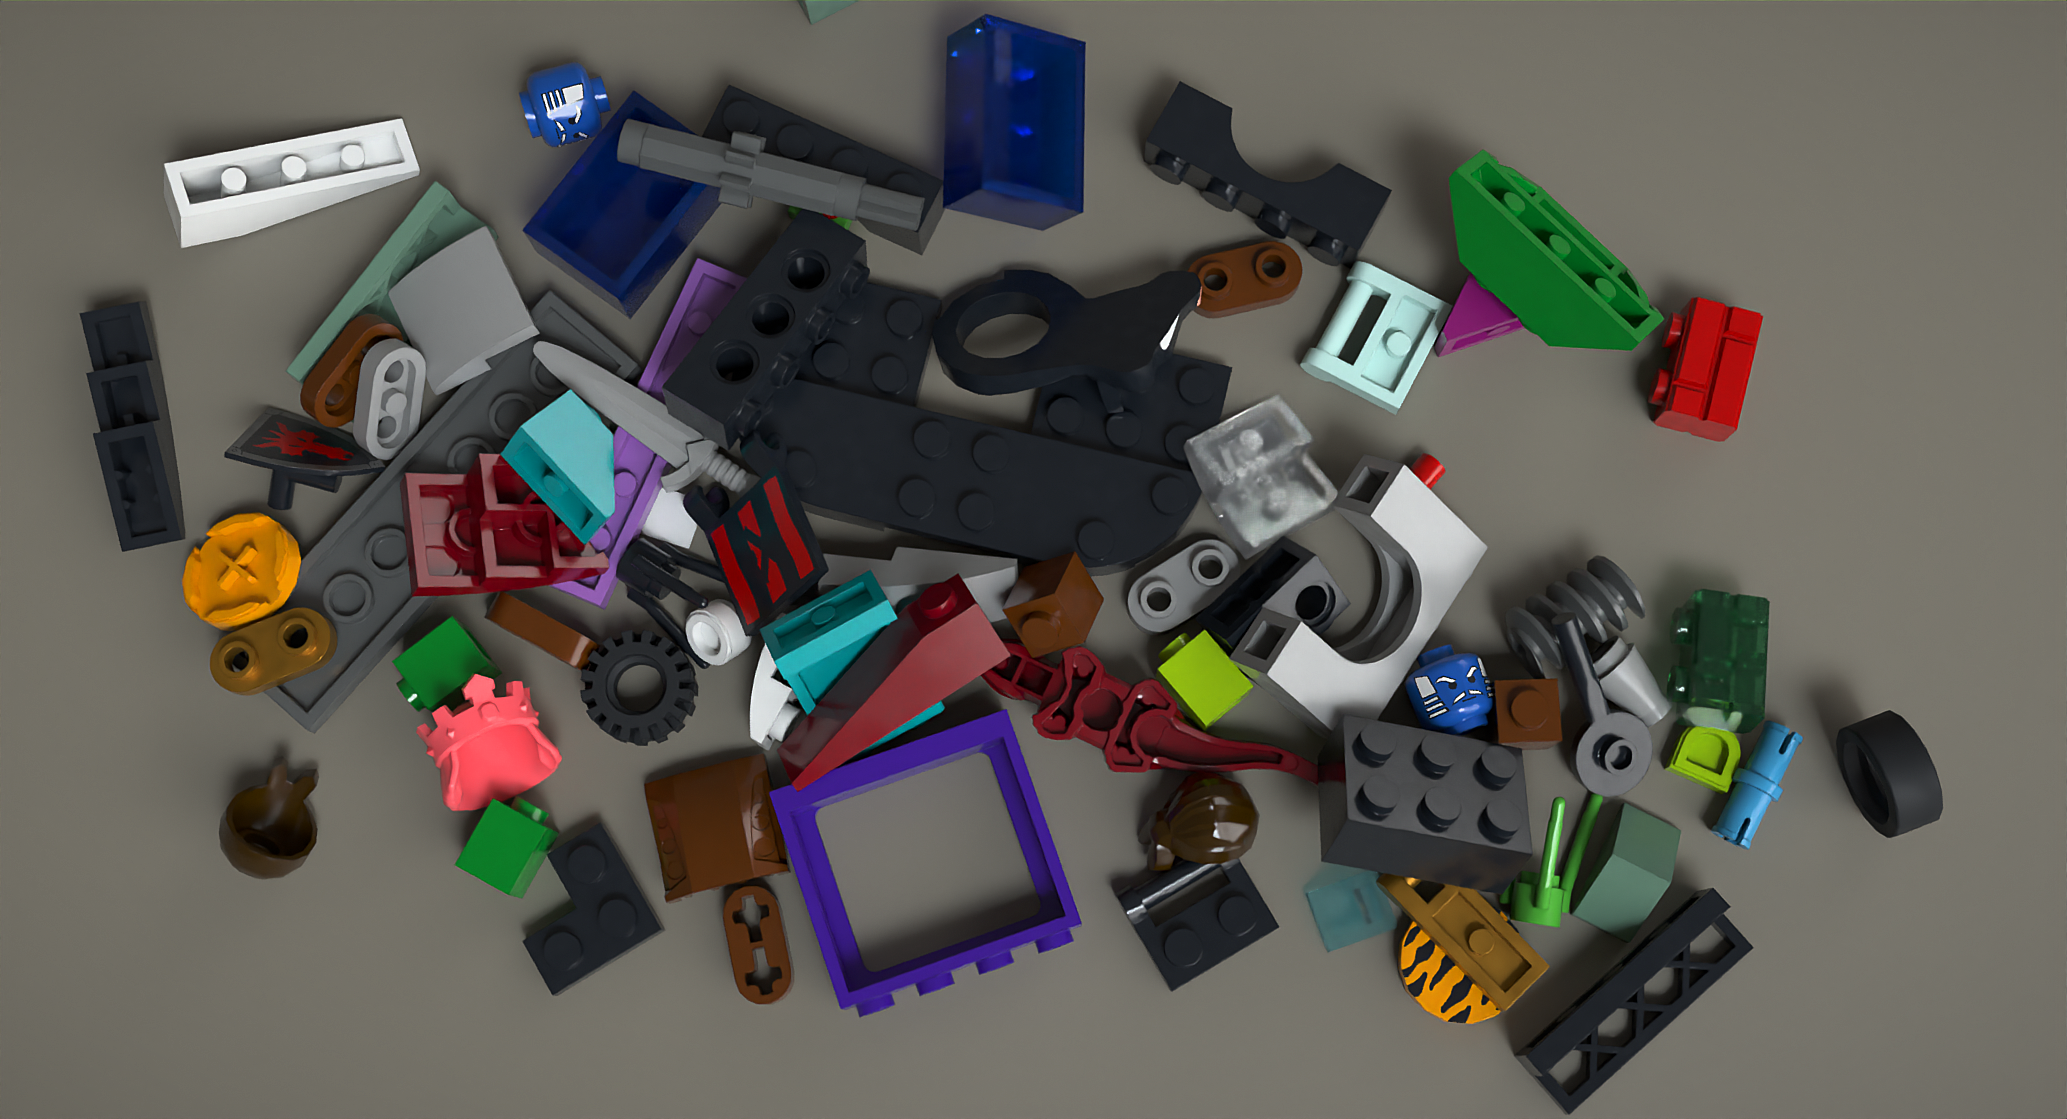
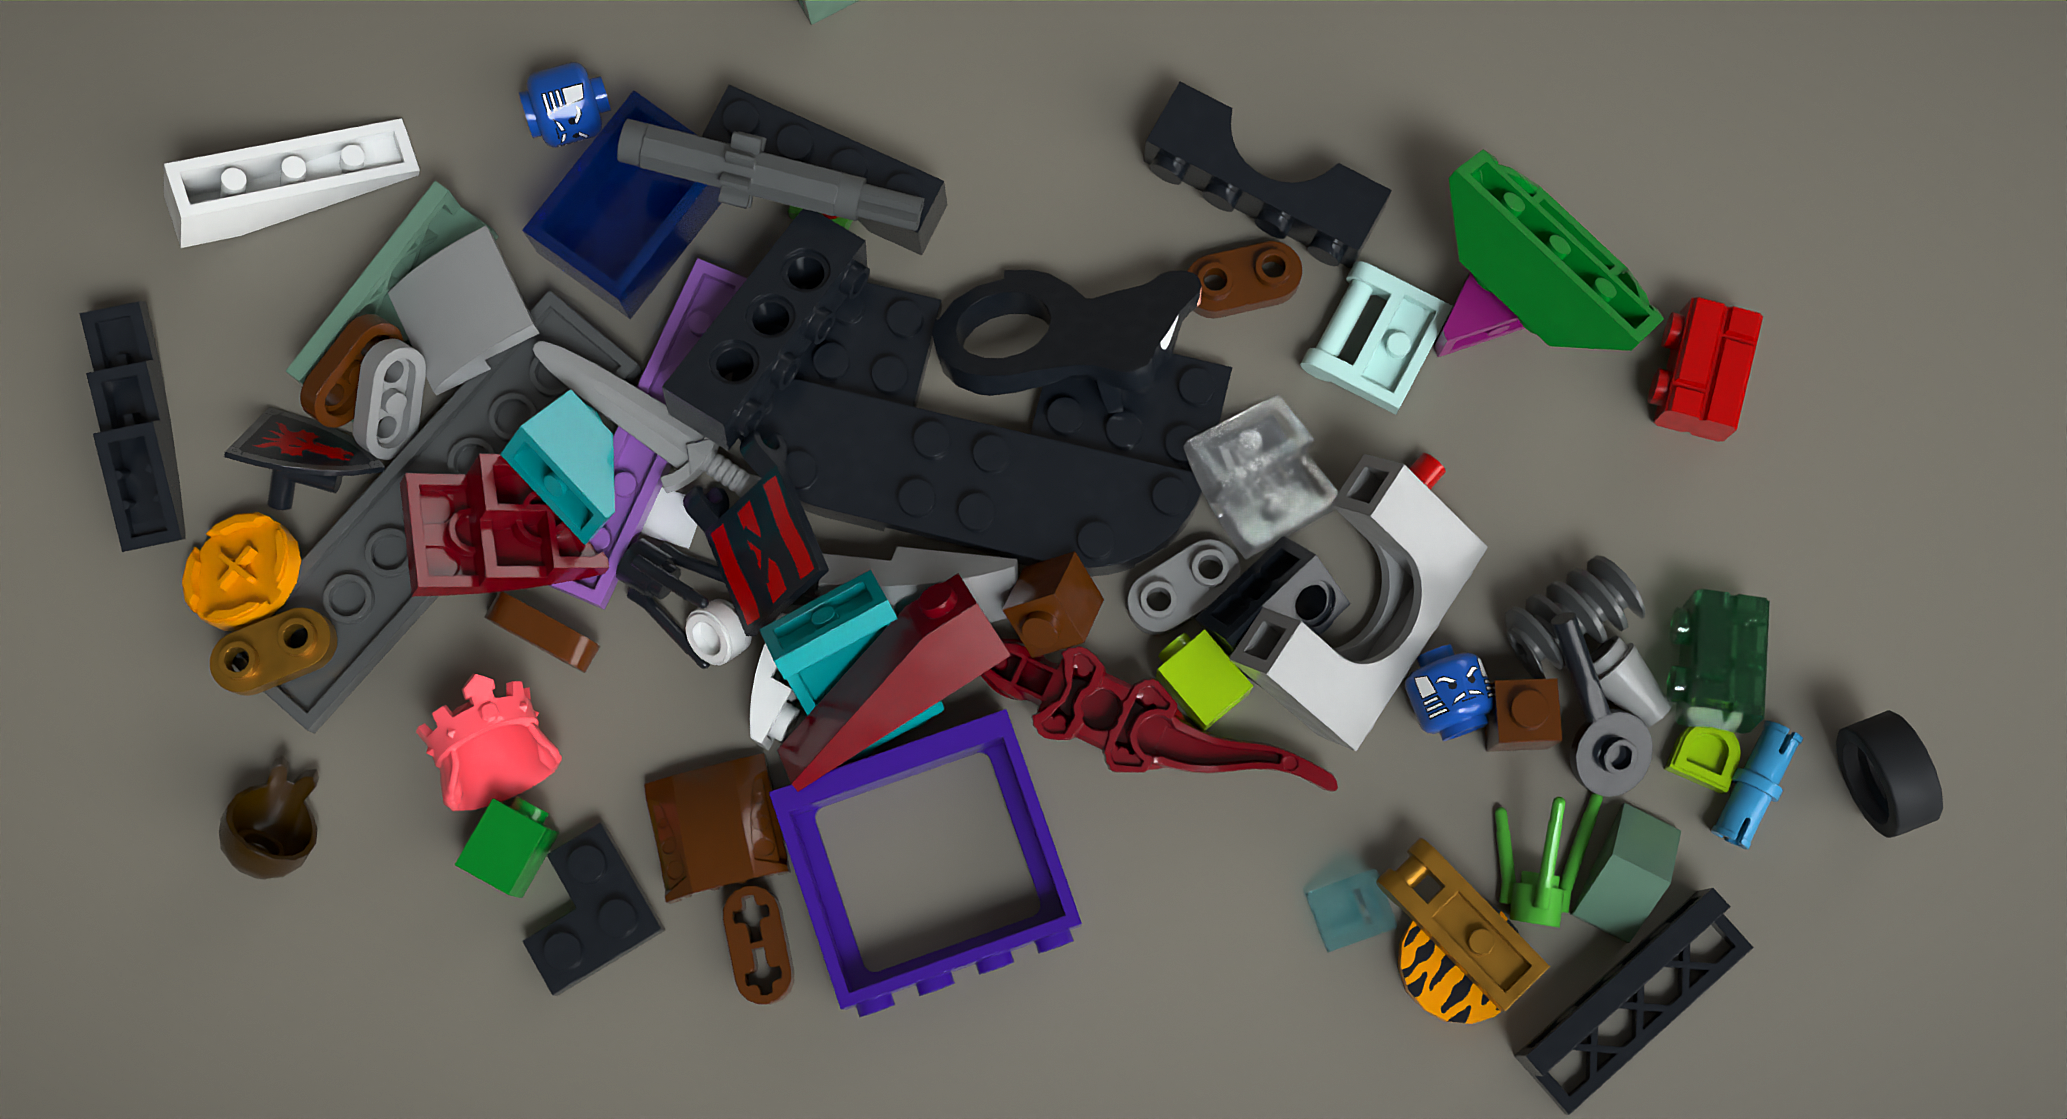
green brick [392,616,502,712] -> none
black tyre [580,630,699,746] -> none
clear blue piece [943,14,1086,231] -> none
black plate [1114,858,1279,992] -> none
dark brown piece [1138,772,1260,870] -> none
black piece [1317,714,1533,894] -> none

